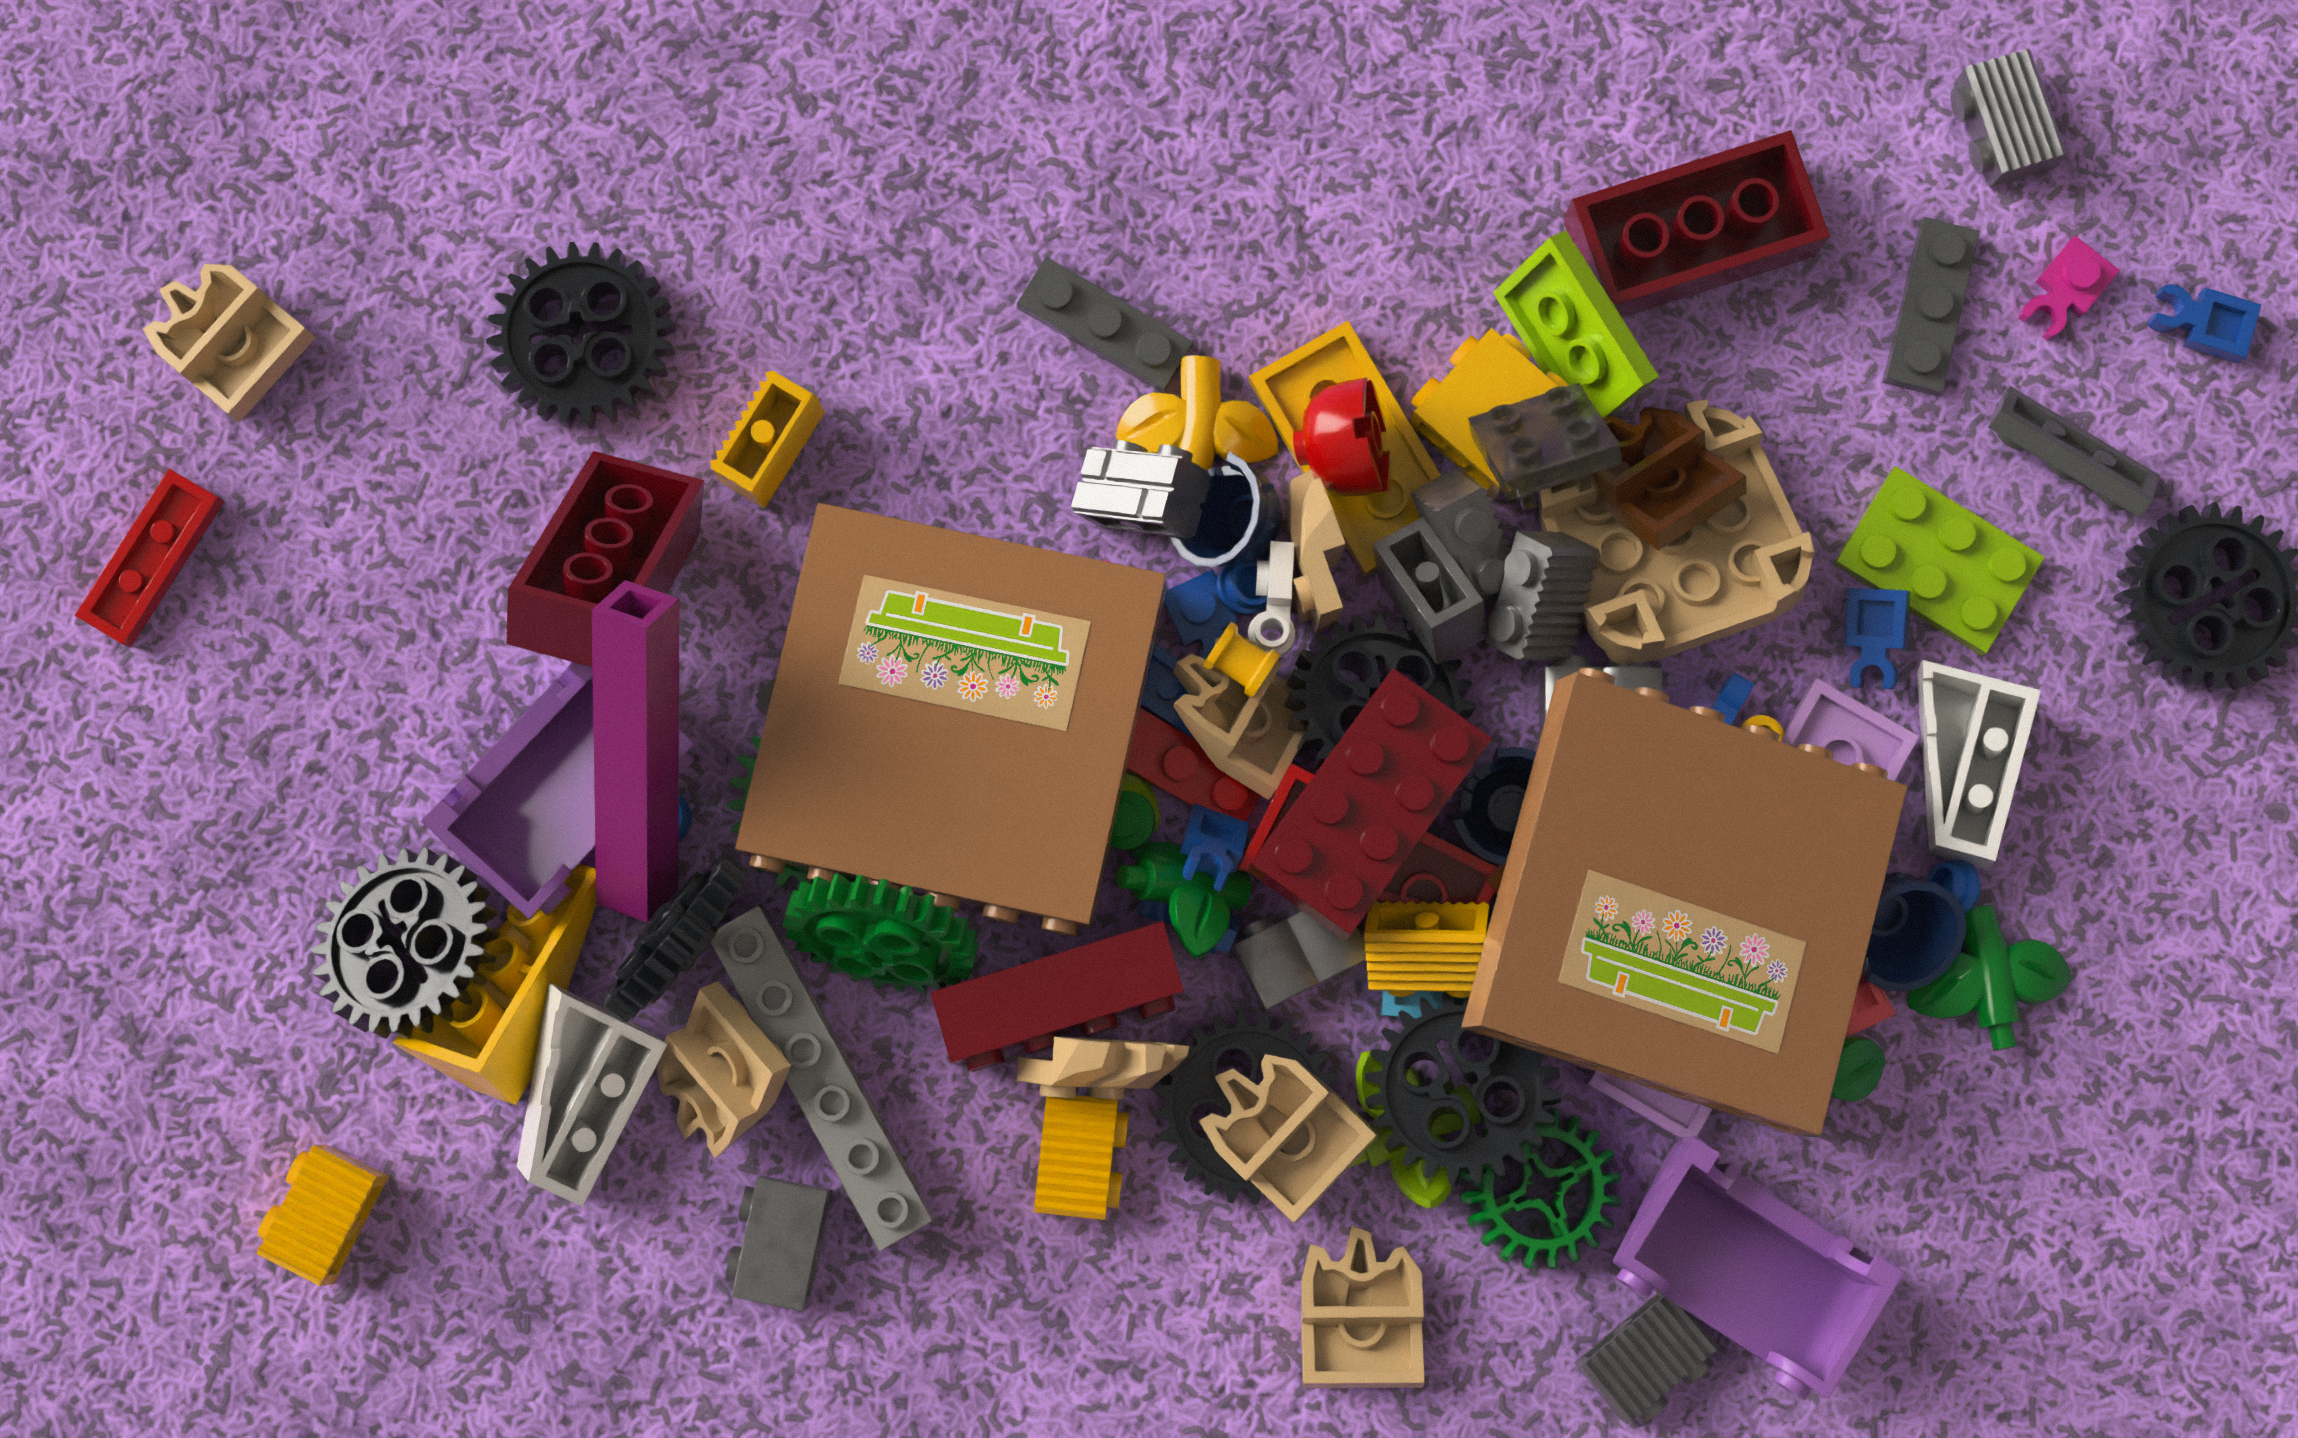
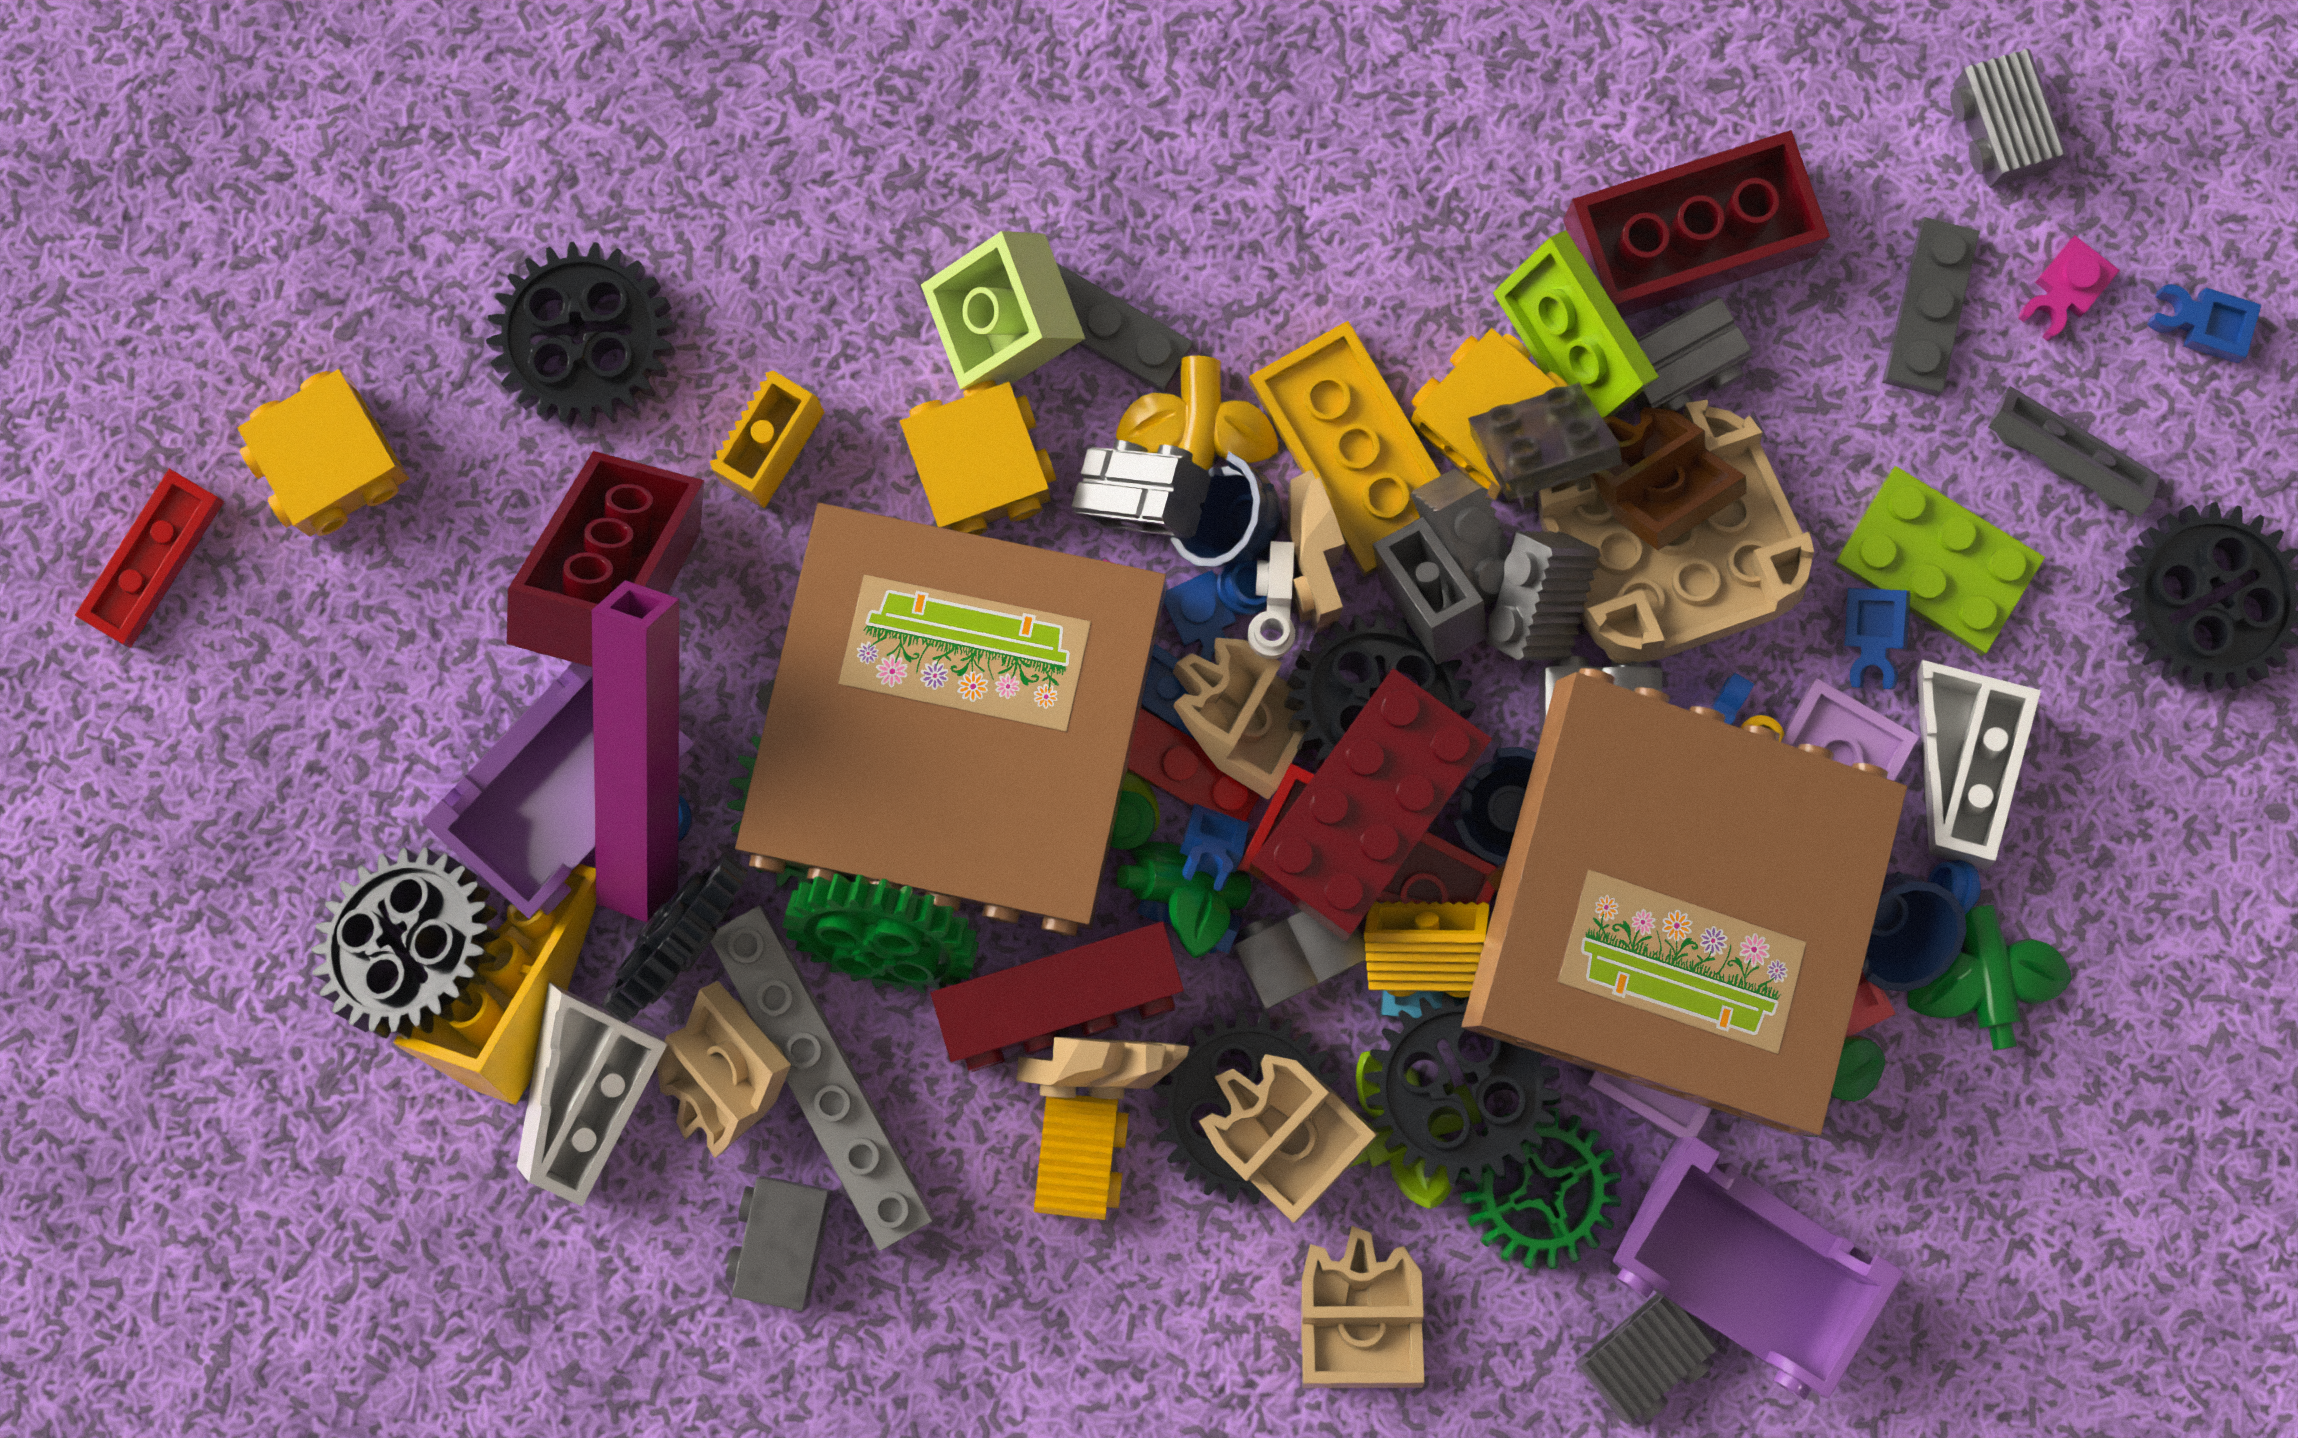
tan plate [143,264,316,423] -> none
yellow brick [257,1145,389,1286] -> none
yellow bush [1202,621,1281,698] -> none
red cylinder [1293,377,1391,496] -> none
none -> yellow brick [237,369,410,537]
none -> yellow brick [899,380,1057,535]
none -> yellowish green brick [921,231,1085,389]
none -> flat silver brick [1633,295,1752,413]

